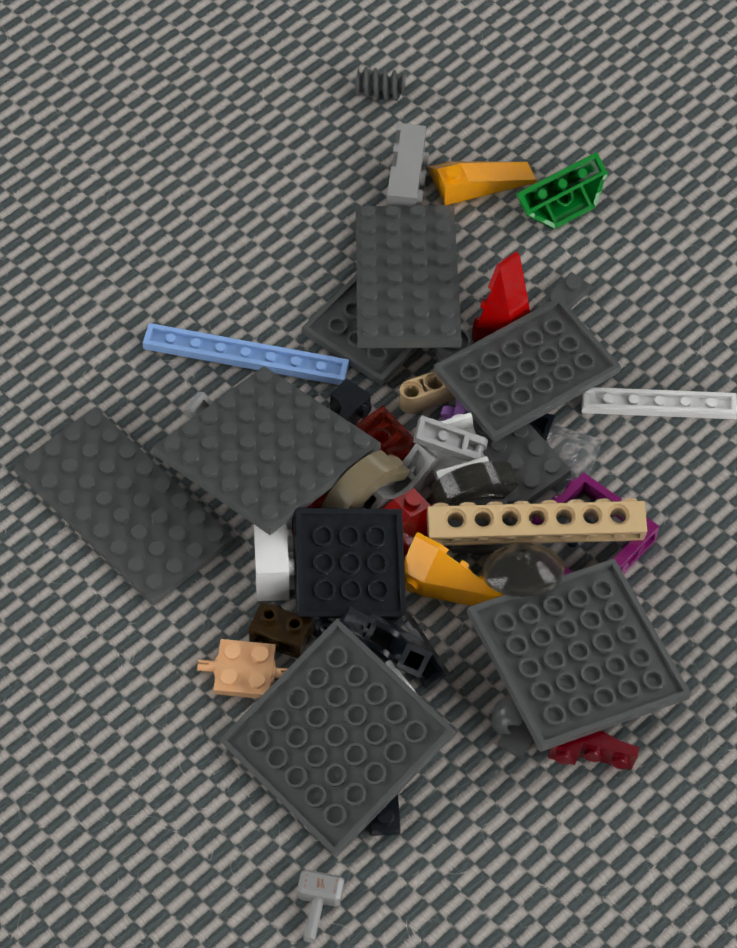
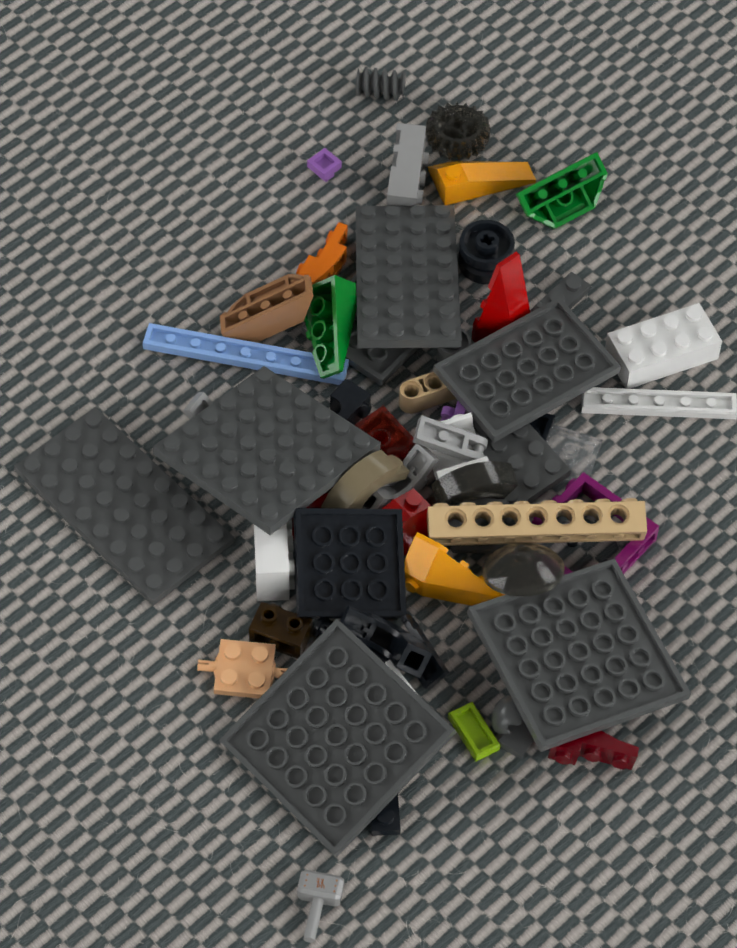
none -> medium nougat wedge [220,274,313,342]
none -> orange slope [296,222,348,284]
none -> green wedge [303,275,357,379]
none -> medium lavender tile [307,148,342,182]
none -> clear smoke gear [426,101,491,161]
none -> lime tile [448,702,501,762]
none -> black wheel [458,220,515,285]
none -> white brick [605,303,722,389]

